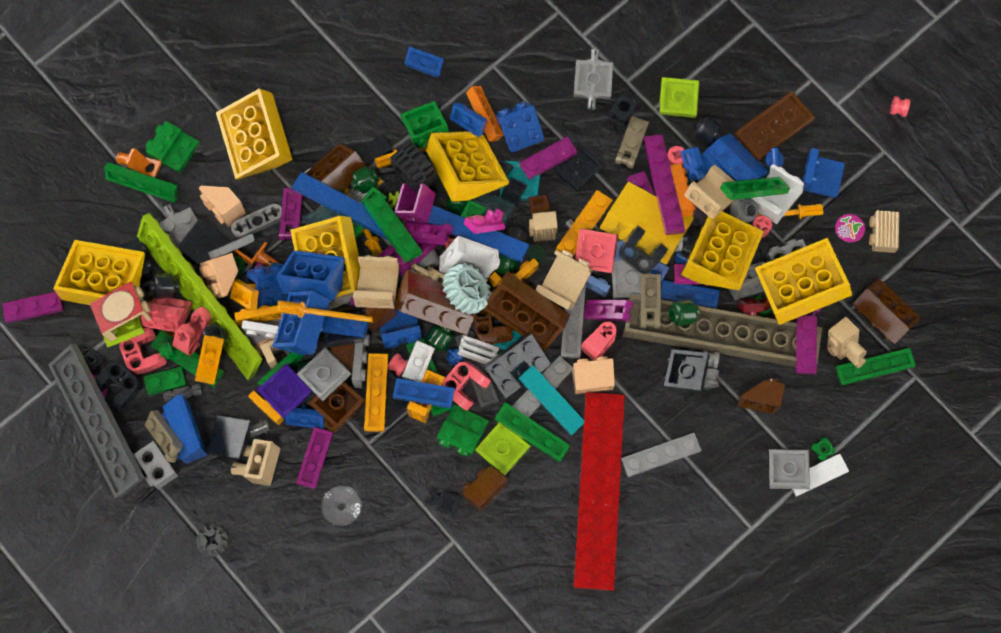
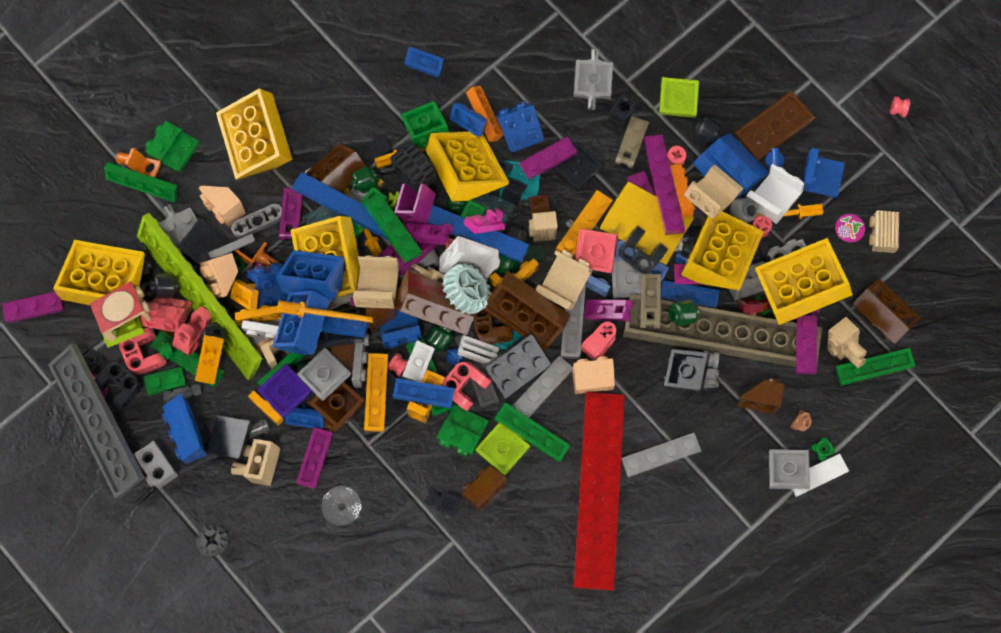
dark tan plate [145,410,183,463] -> none
teal tile [518,365,584,435] -> none
blue plate [680,147,704,181] -> none
green plate [720,177,790,200] -> none
none -> nougat plate [790,410,811,431]

